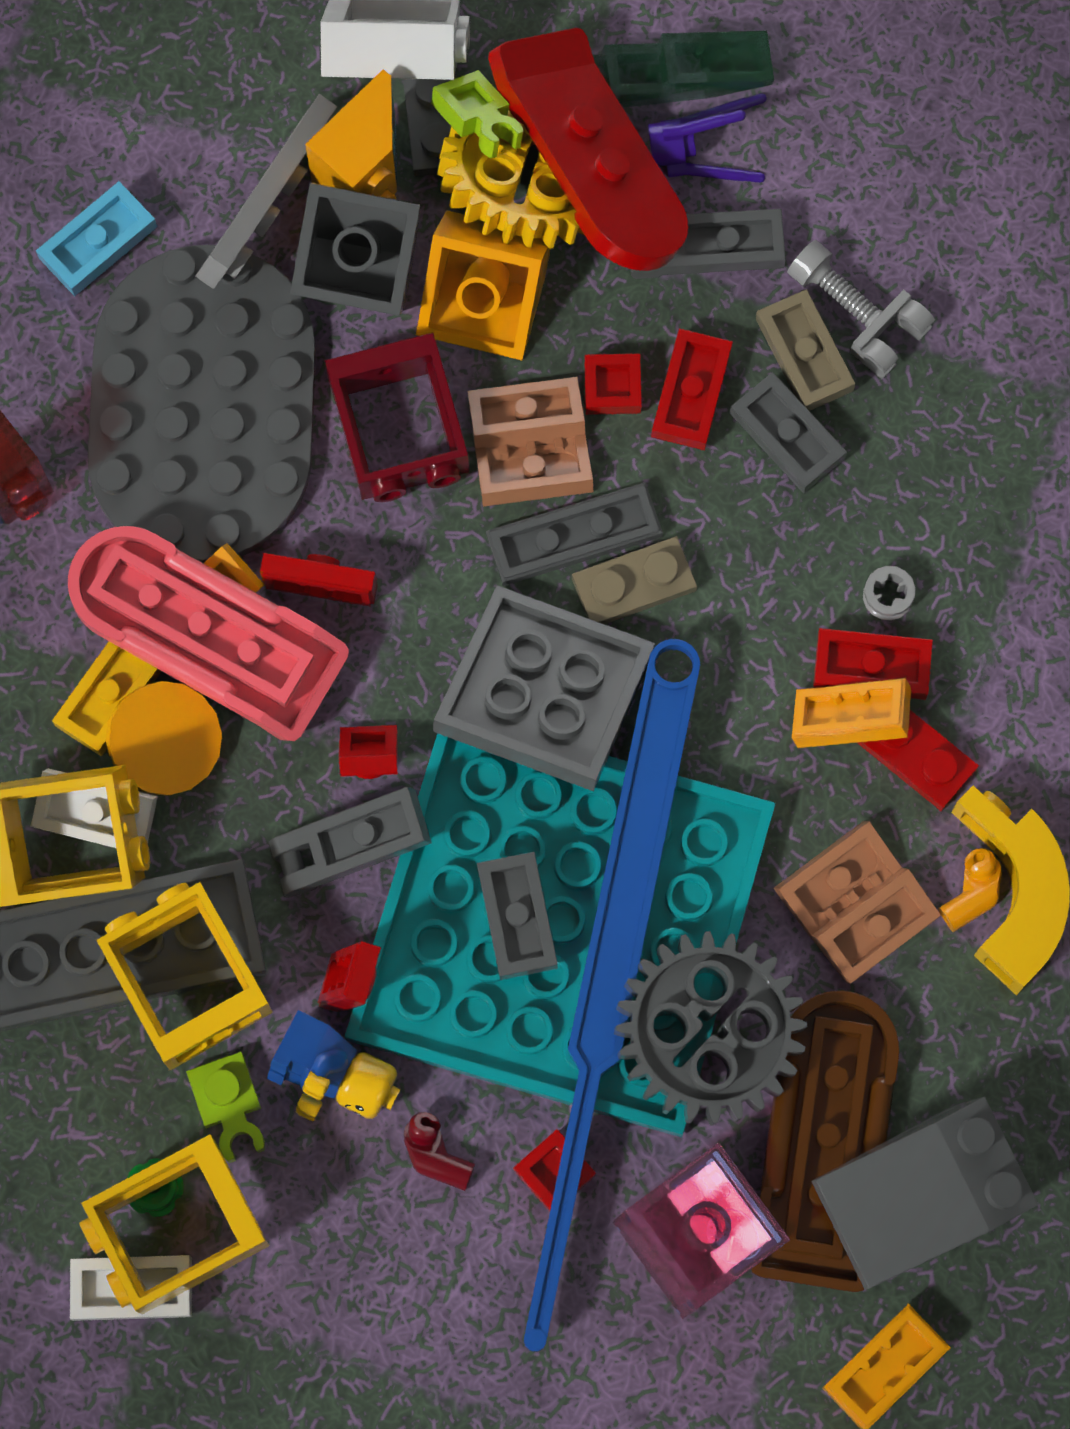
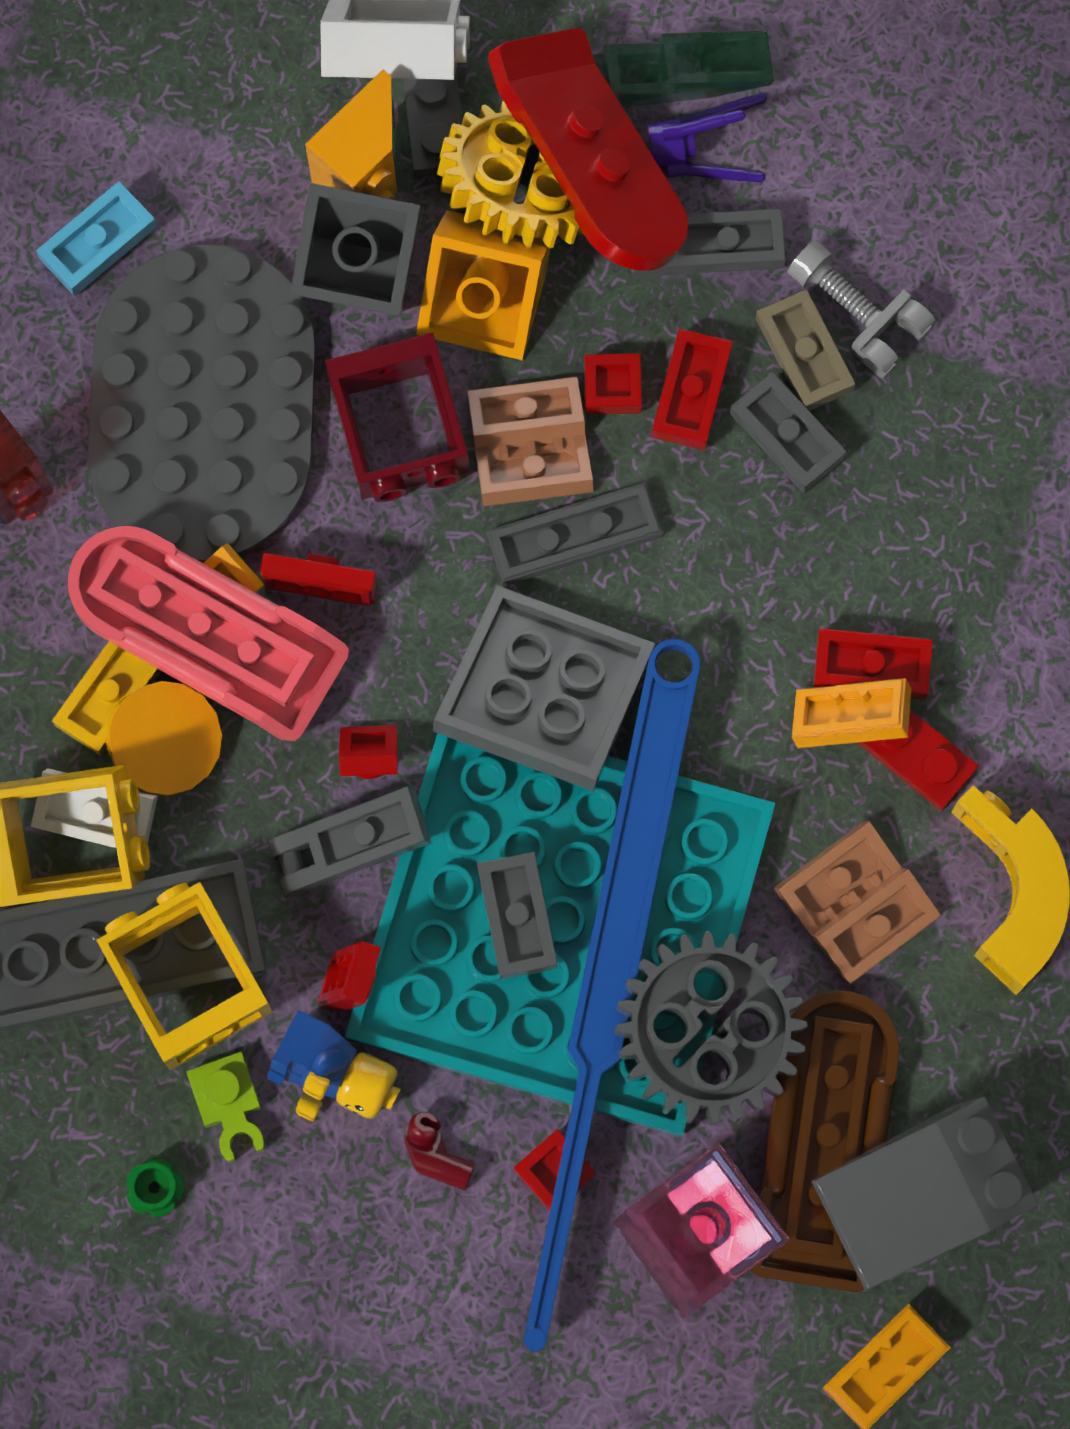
white plate [70,1255,192,1321] -> none
yellow window [79,1135,269,1315] -> none
light grey plate [195,94,337,289] -> none
lime plate [431,70,523,159] -> none
dark tan plate [572,536,697,625] -> none
light grey bush [863,566,915,620] -> none
light orange arm [938,848,1002,932] -> none

